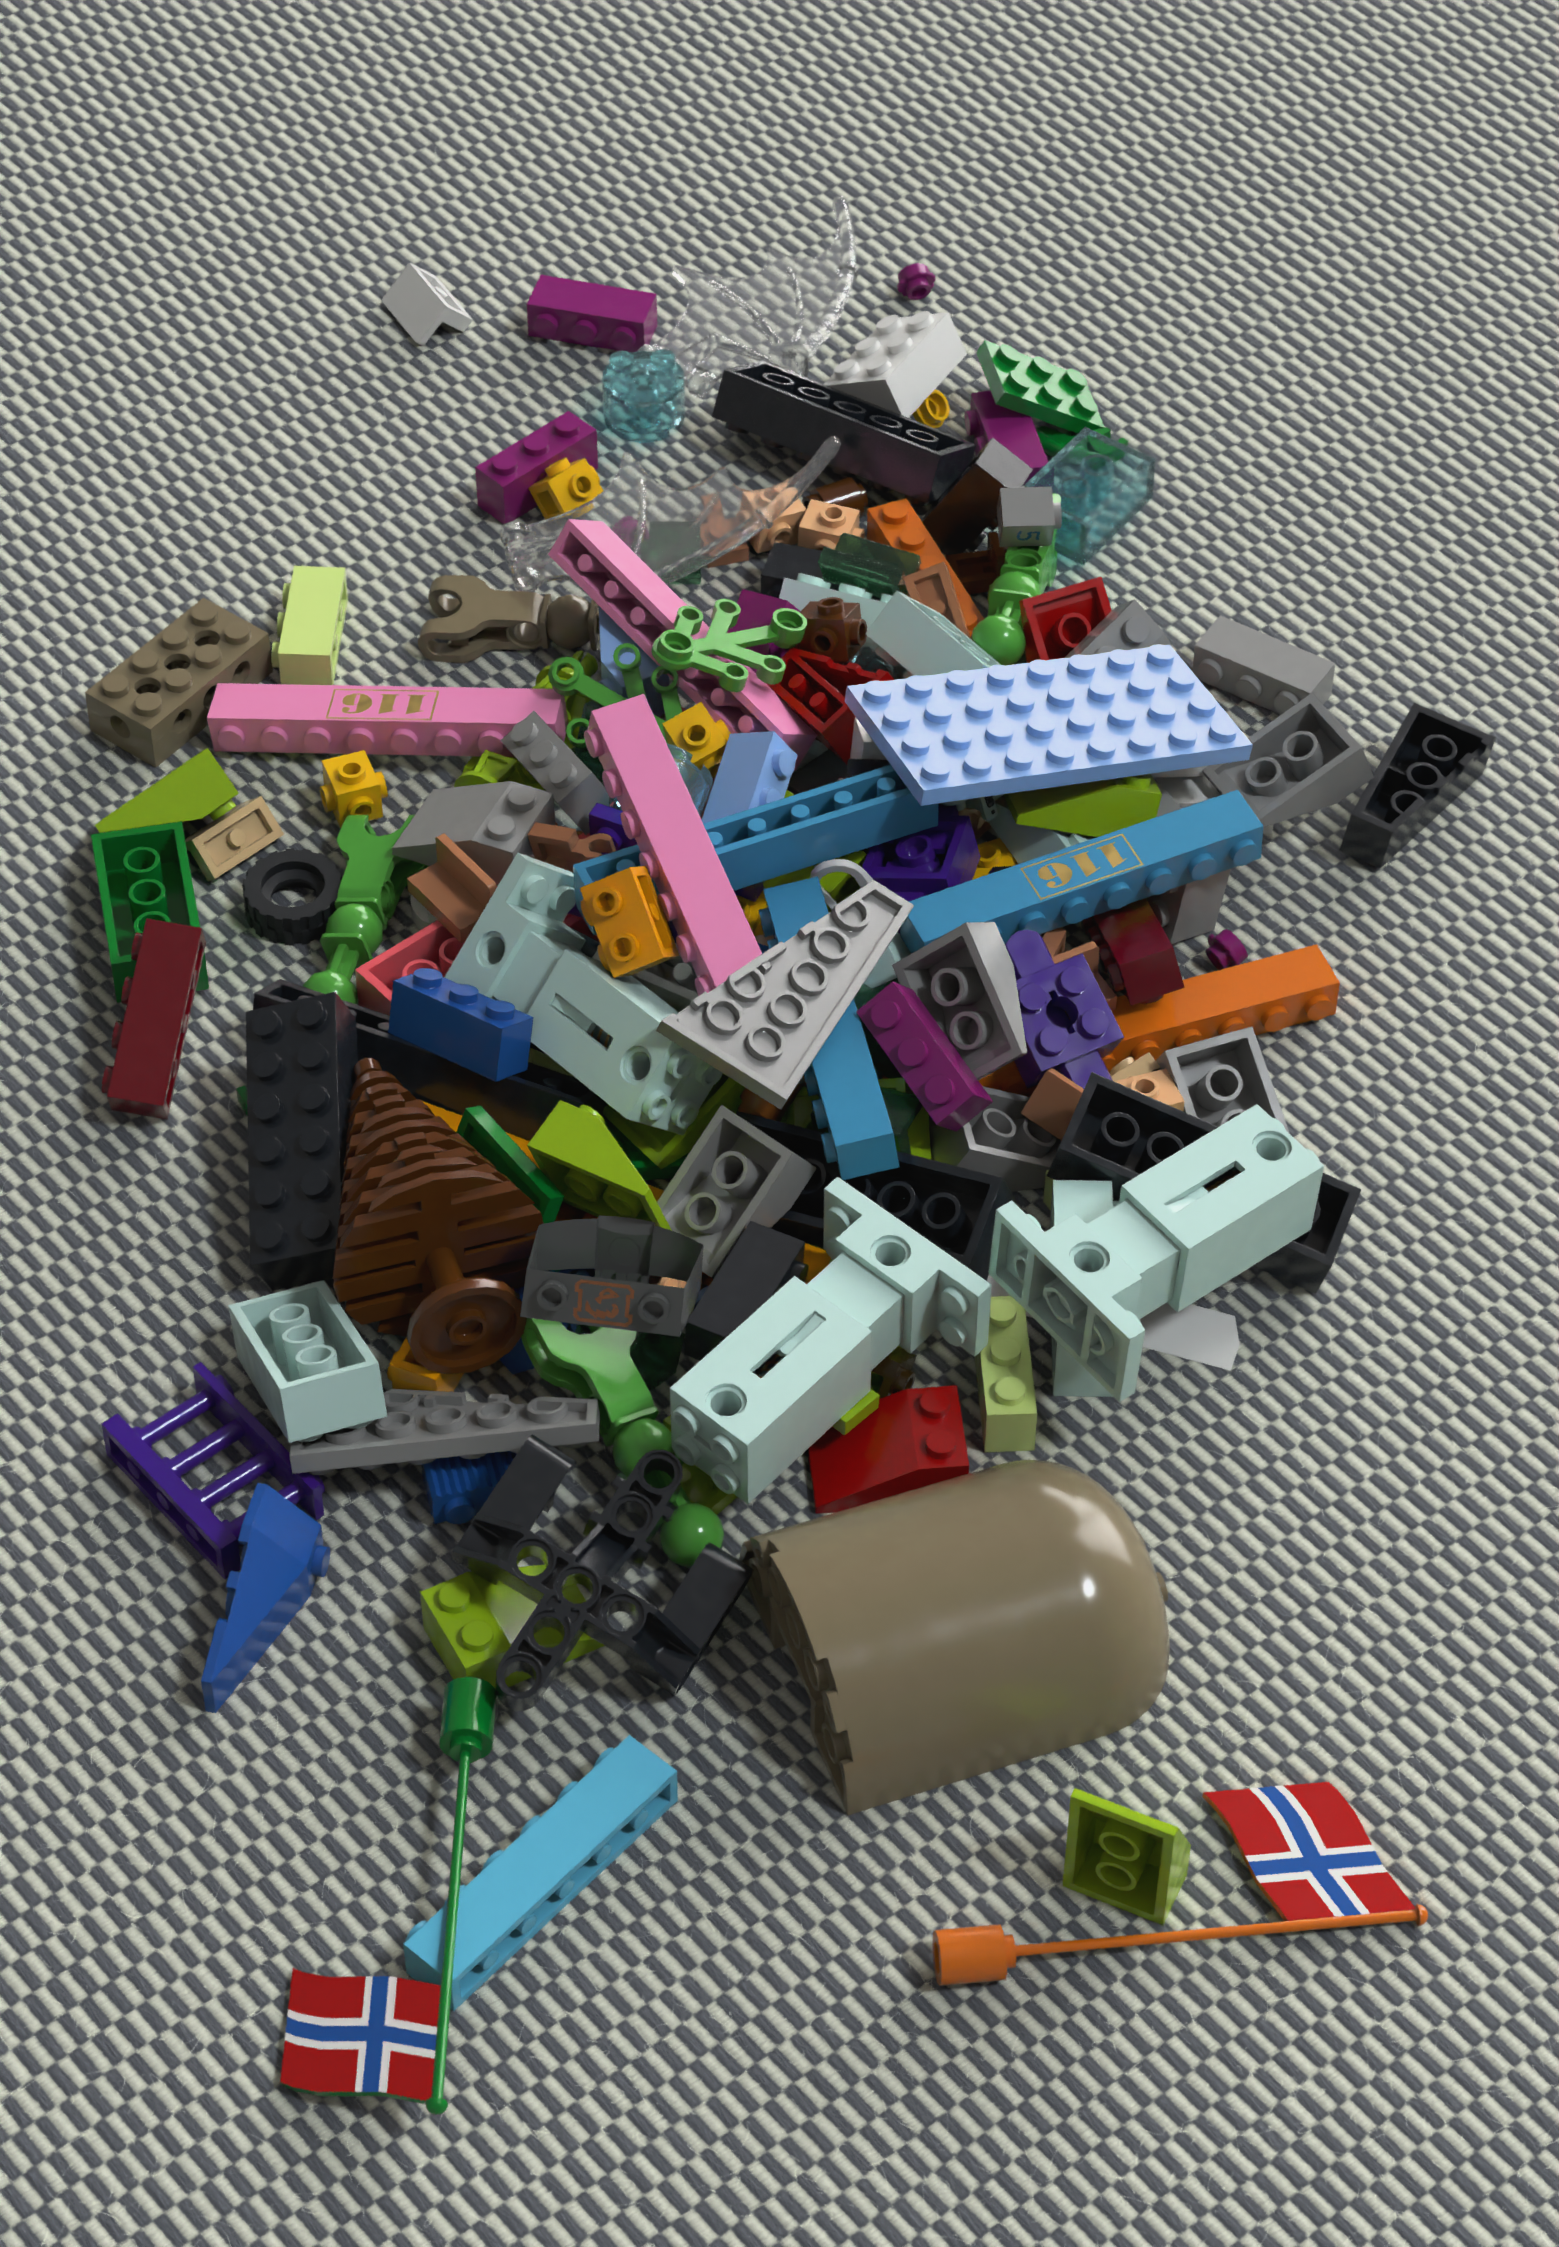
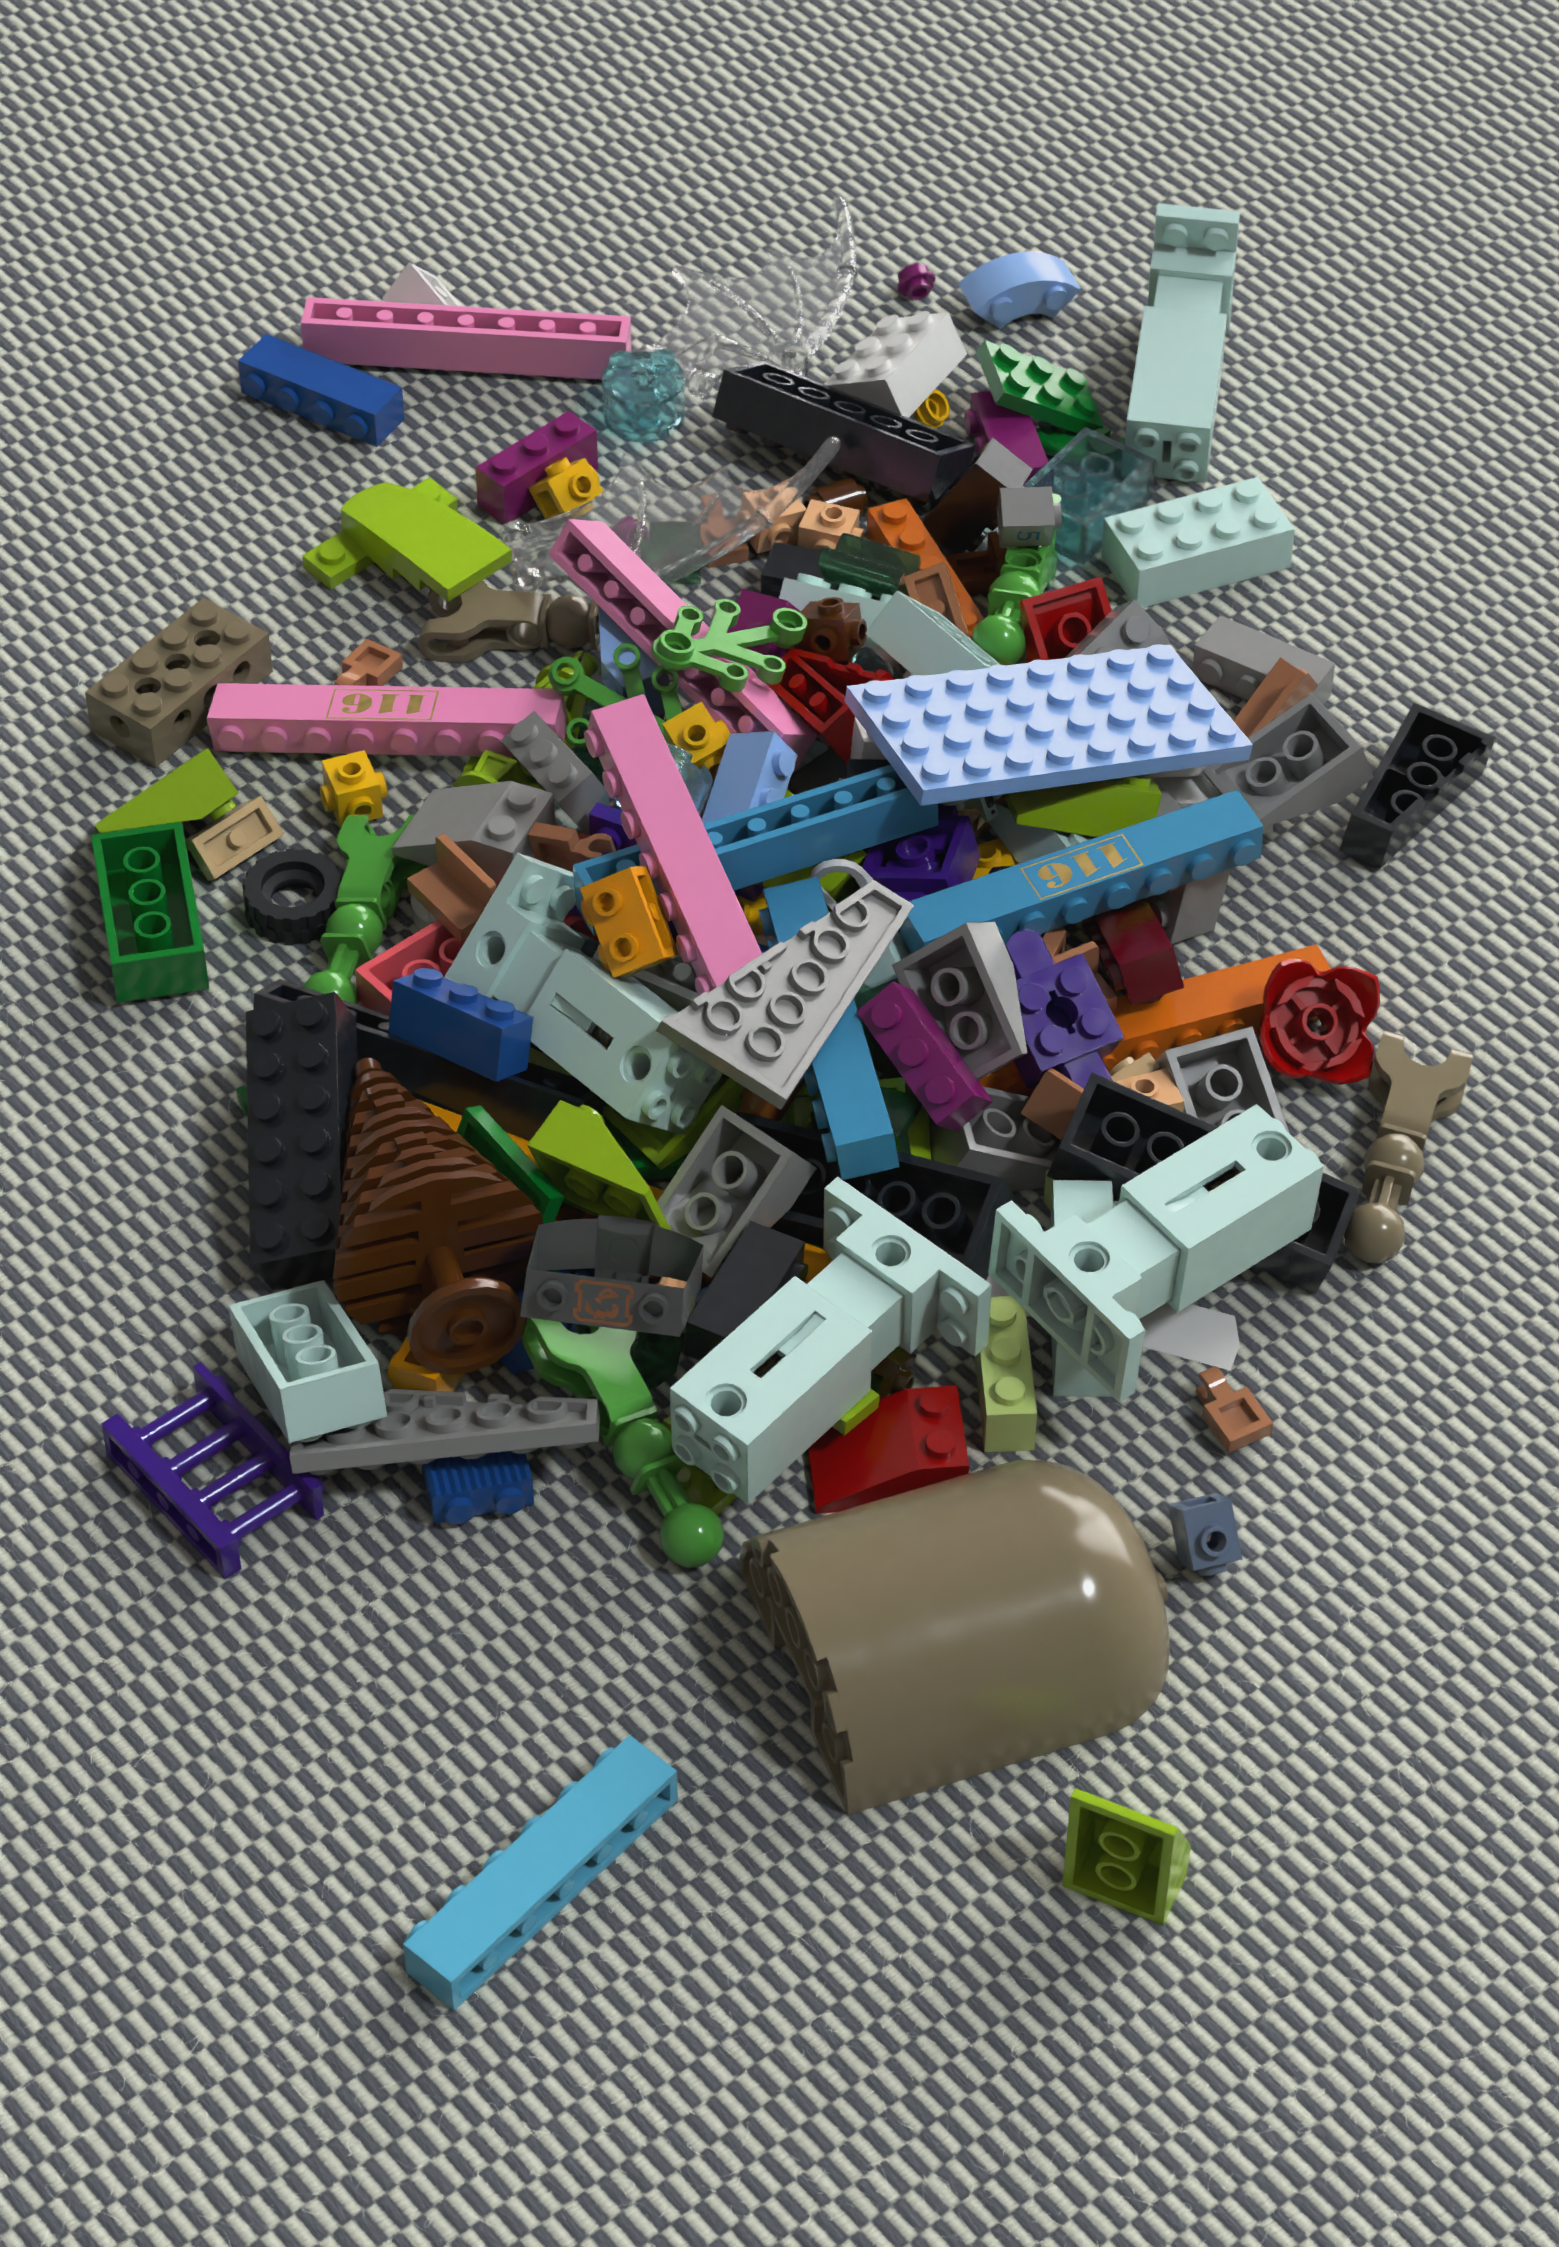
dark red brick [101,918,206,1120] -> none
blue wedge [201,1483,330,1713] -> none
yellowish green brick [271,566,348,685] -> none
flag [280,1677,497,2115] -> none
lime slope [420,1564,605,1689] -> none
black piece [452,1434,754,1711] -> none
magenta brick [527,274,657,355] -> none
flag [932,1782,1428,1986] -> none
magenta plate [1206,929,1248,970] -> none
none -> blue brick [238,334,405,447]
none -> bright pink brick [301,297,632,381]
none -> lime slope [302,477,512,602]
none -> nougat plate [334,639,403,686]
none -> light blue brick [958,252,1081,329]
none -> light aqua brick [1101,477,1295,608]
none -> light aqua brick [1124,203,1240,483]
none -> sand blue brick [1168,1493,1243,1576]
none -> nougat plate [1195,1366,1273,1453]
none -> nougat panel [1233,657,1318,738]
none -> red brick [1259,959,1380,1085]
none -> dark tan piece [1344,1030,1473,1263]

